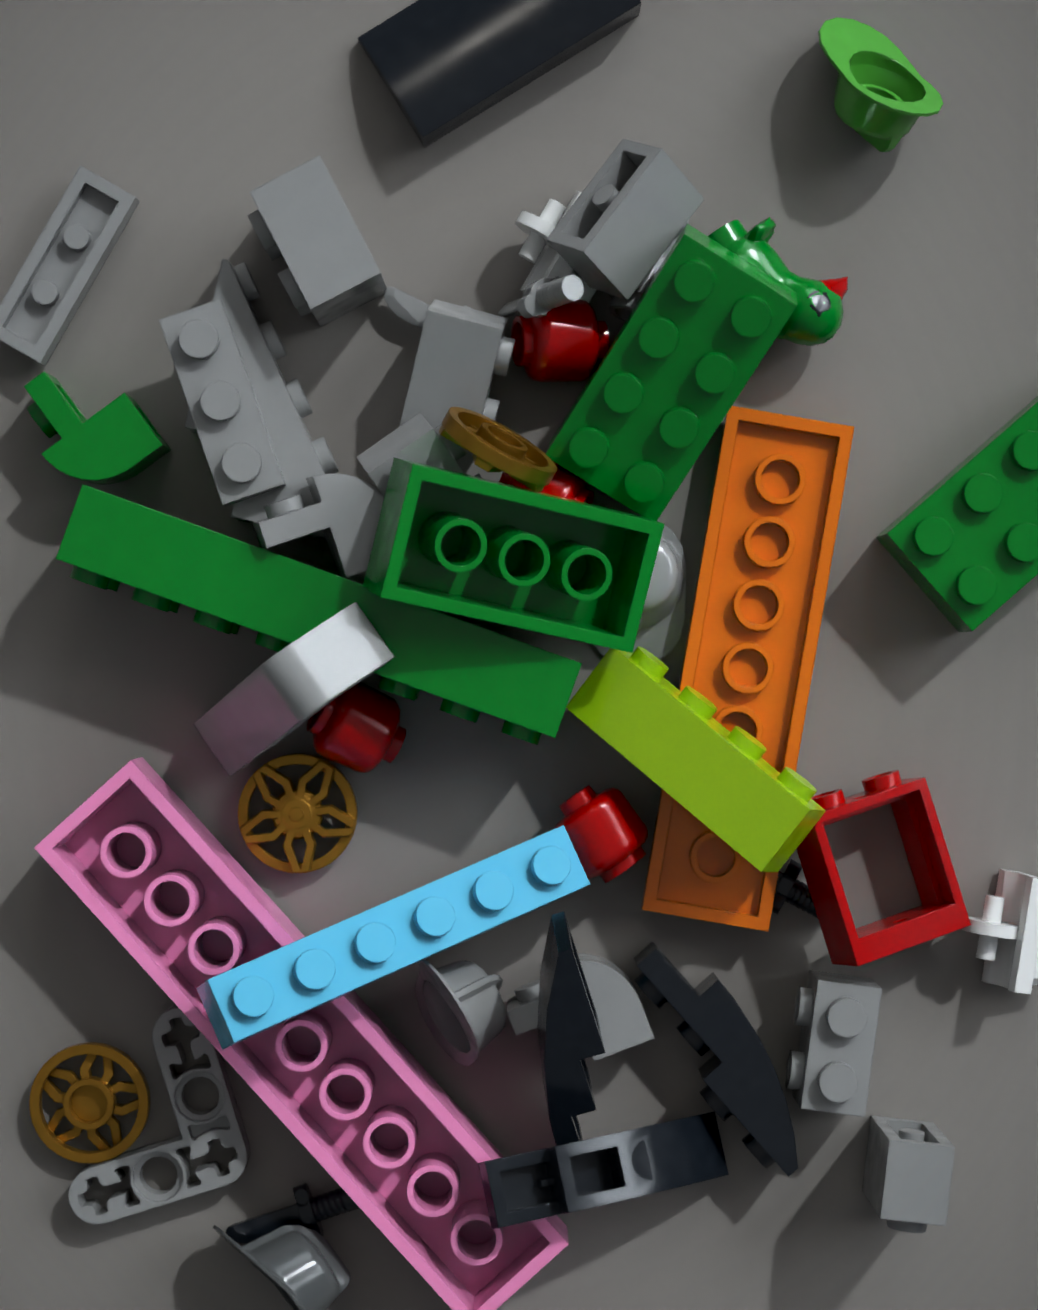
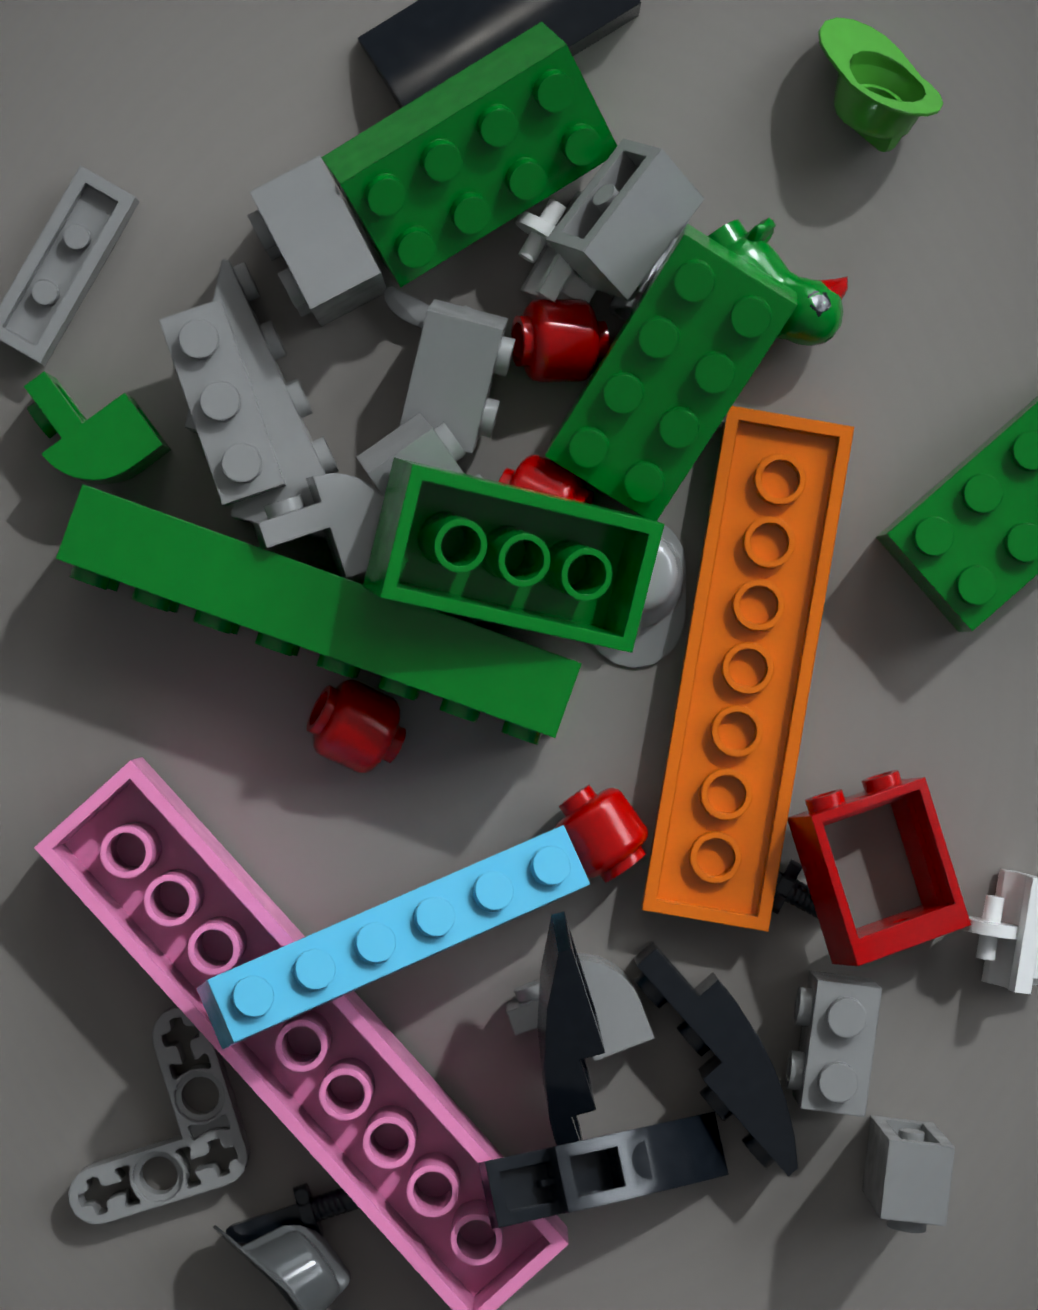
pearl gold wheel [29,1042,150,1163] -> none
light grey beam [193,602,395,776] -> none
pearl gold wheel [238,754,358,873] -> none
light grey piece [415,959,507,1066] -> none
pearl gold wheel [439,407,557,492] -> none
light grey piece [498,274,584,318] -> none
lime brick [566,646,826,872] -> none
none -> green brick [321,22,617,287]

